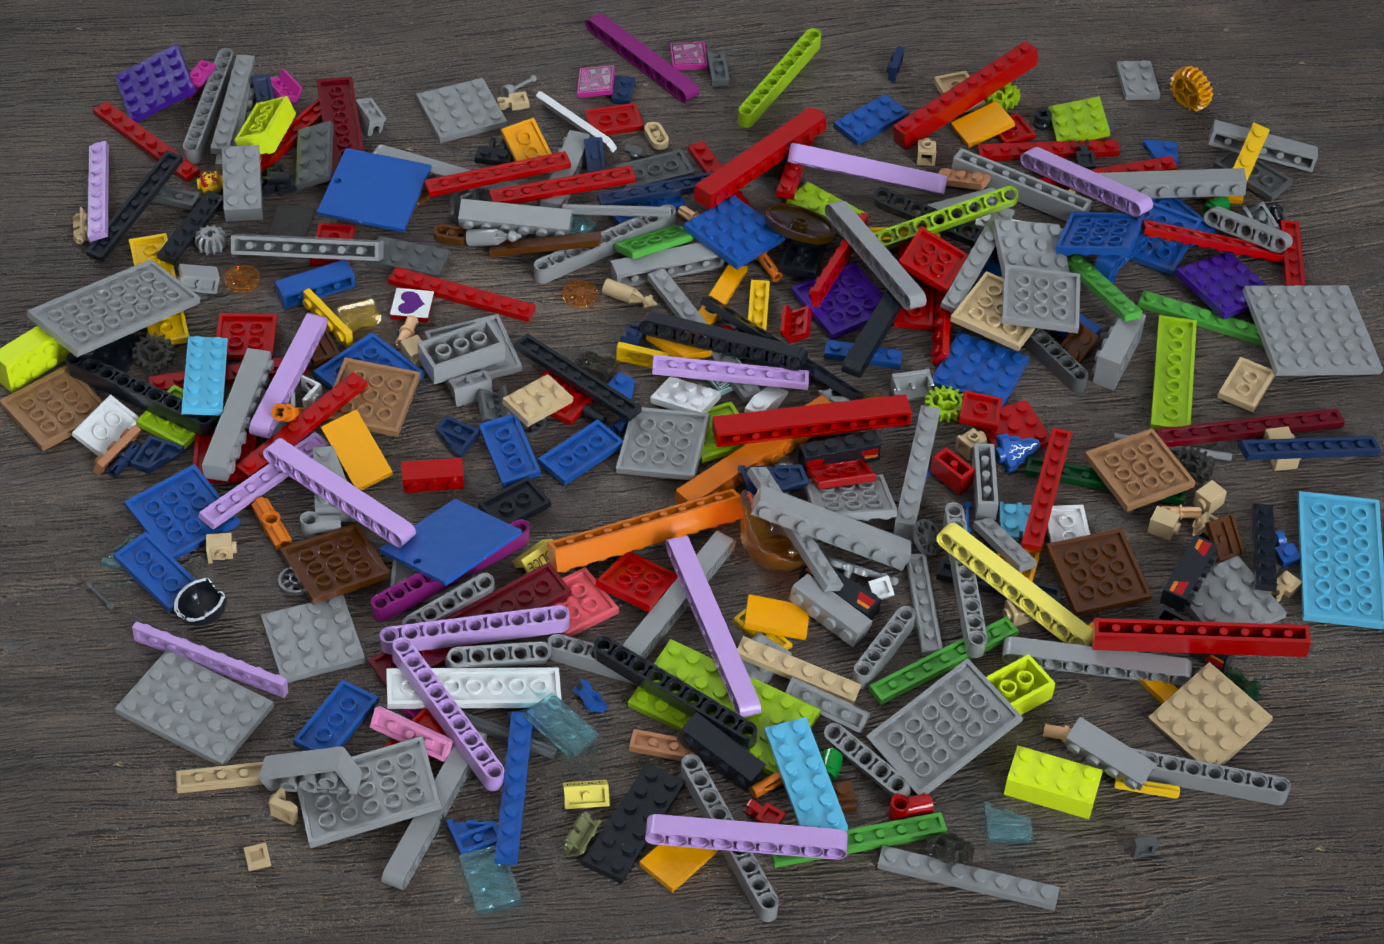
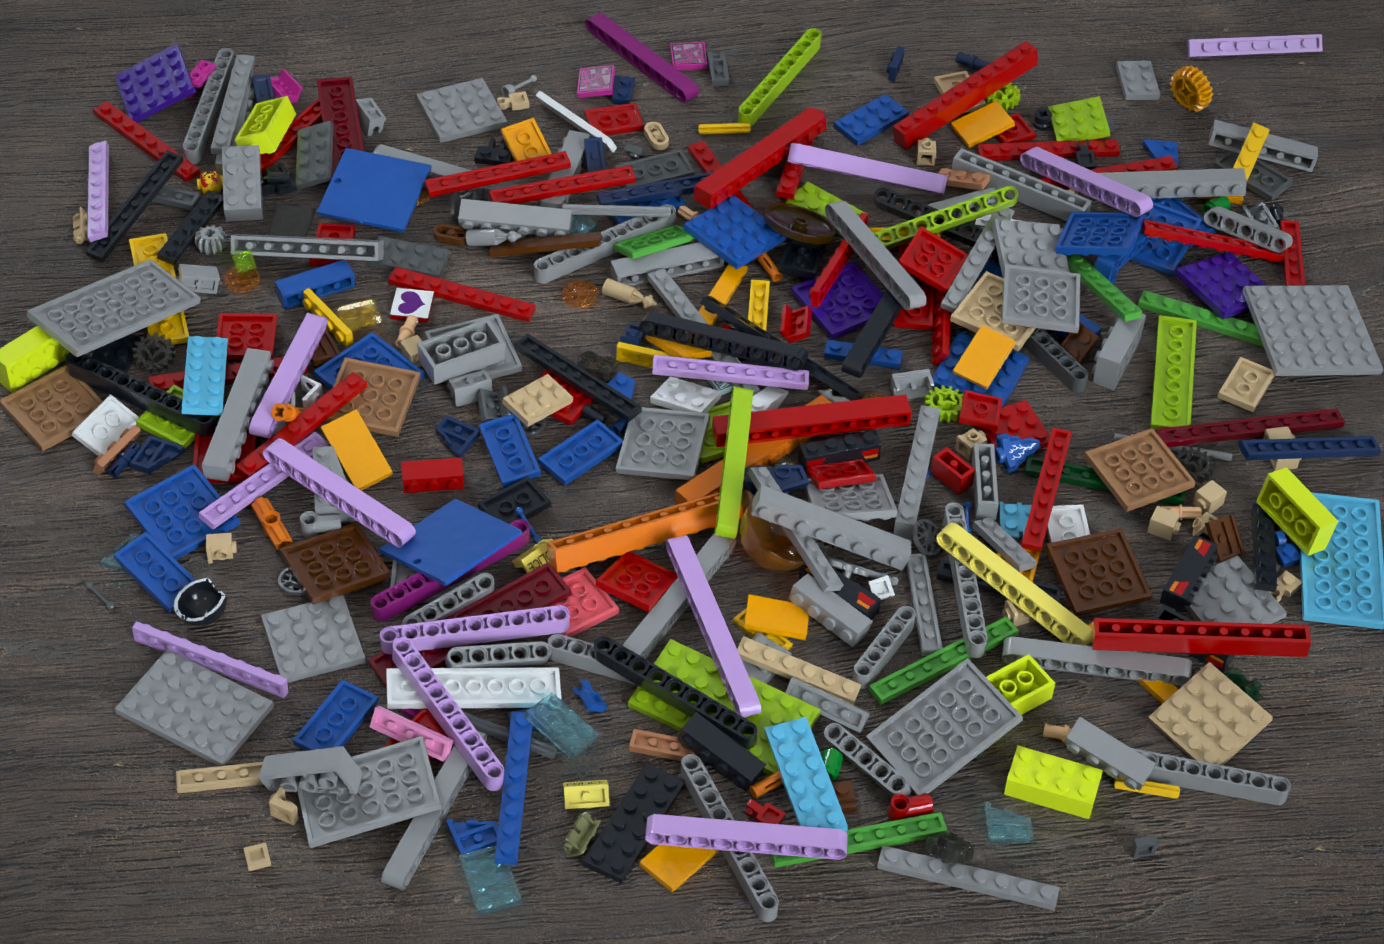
none -> clear neon green plate [232,250,257,274]
none -> blue hinge [515,507,542,544]
none -> yellow axle [698,123,751,134]
none -> lime beam [715,386,754,539]
none -> light orange tile [953,325,1016,390]
none -> dark blue pin [955,52,991,70]
none -> lavender plate [1188,34,1323,57]
none -> neon yellow brick [1256,467,1338,556]

